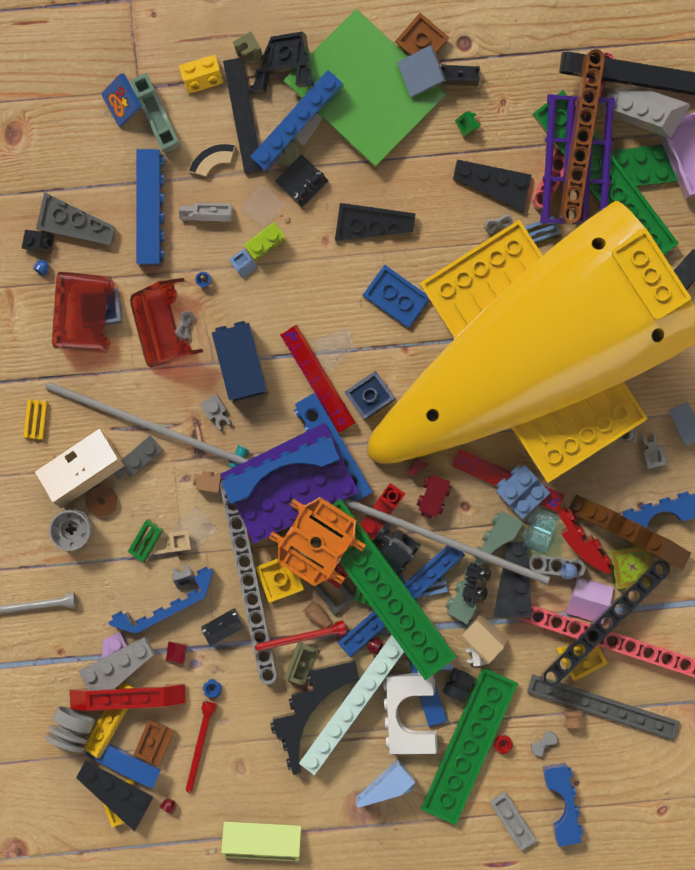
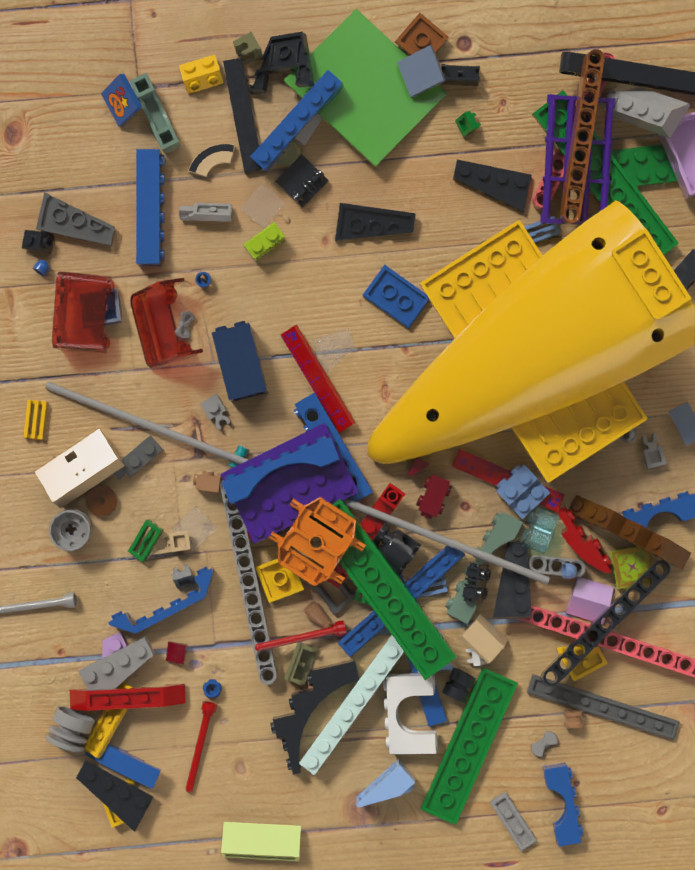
dark orange plate [133,719,175,766] -> none
dark red hinge [159,798,177,815] -> none
black hinge [201,608,245,646] -> none
medium blue slope [229,249,257,278] -> none
dark blue slope [345,371,396,421] -> none
dark red plate [367,637,384,656] -> none
light grey piece [484,214,513,234] -> none
red plate [494,735,513,754] -> none

